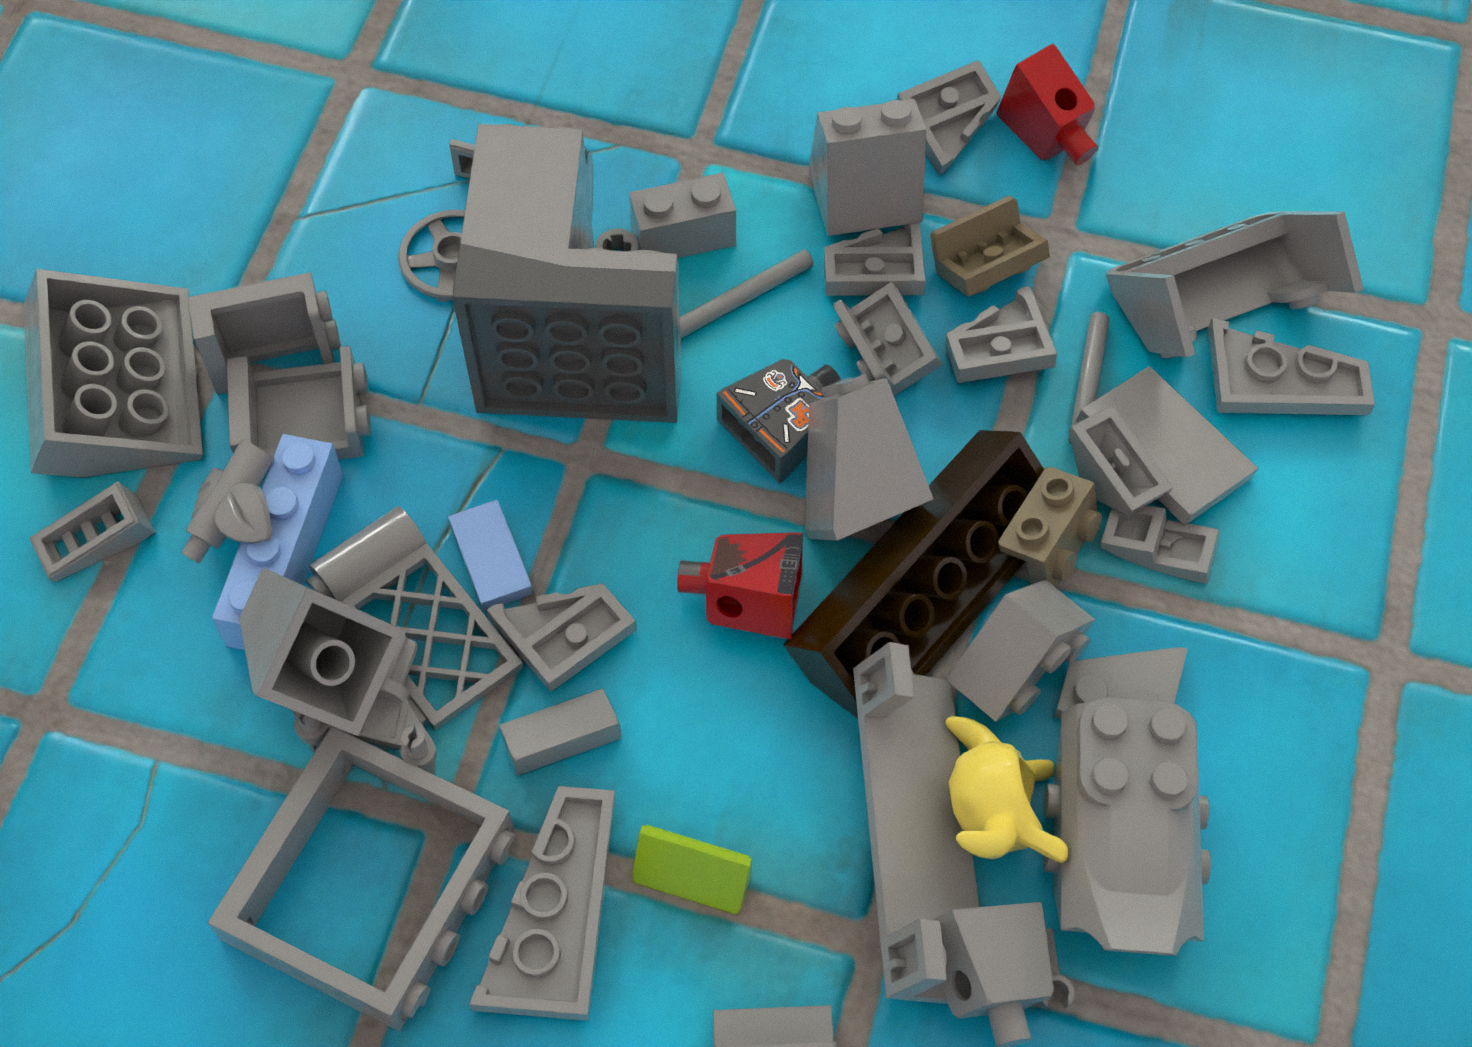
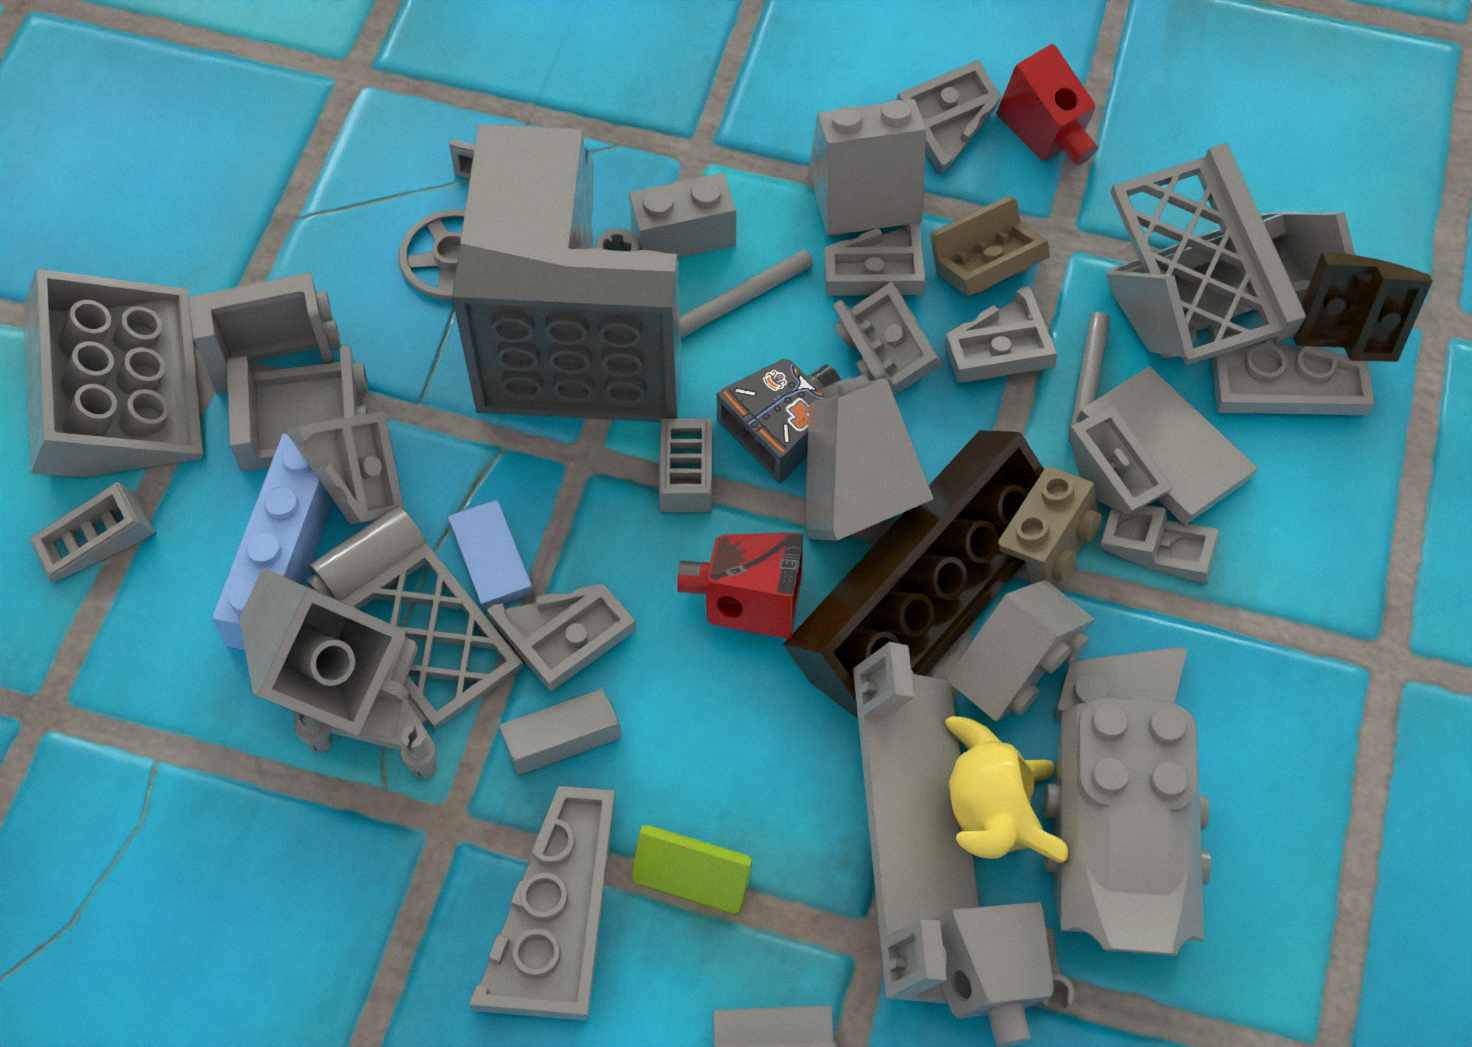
light grey plant [181,439,274,564] -> none
light grey window [207,726,516,1032] -> none
none -> light grey wing [287,411,404,524]
none -> light grey slope [659,418,712,512]
none -> light grey fence [1110,143,1306,366]
none -> dark brown slope [1293,252,1433,362]

